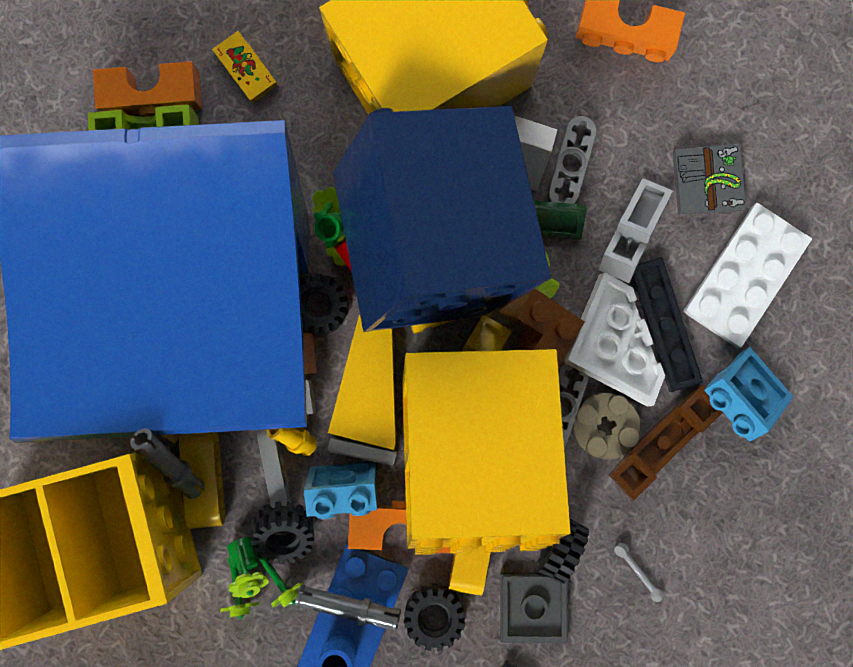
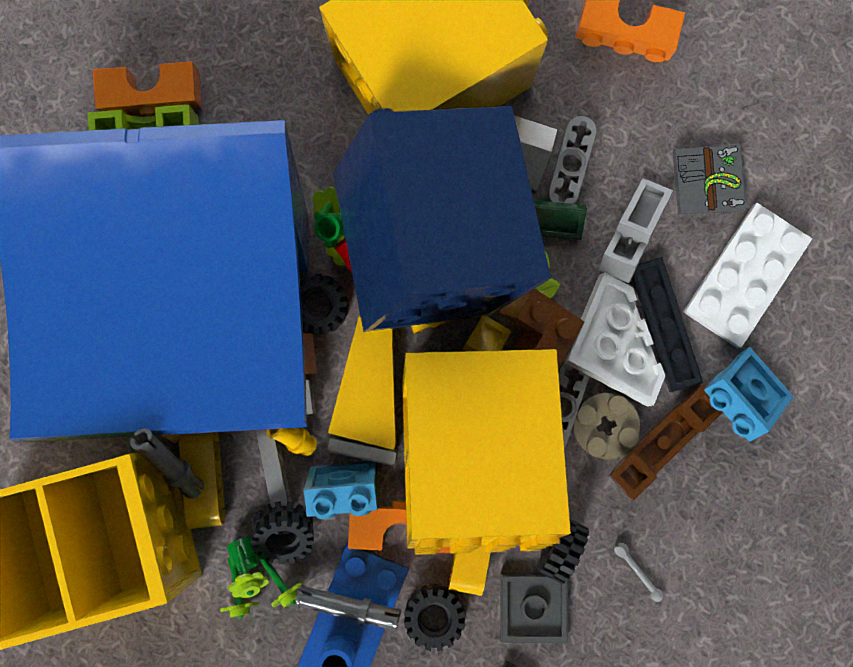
yellow tile [212,31,278,104] -> none

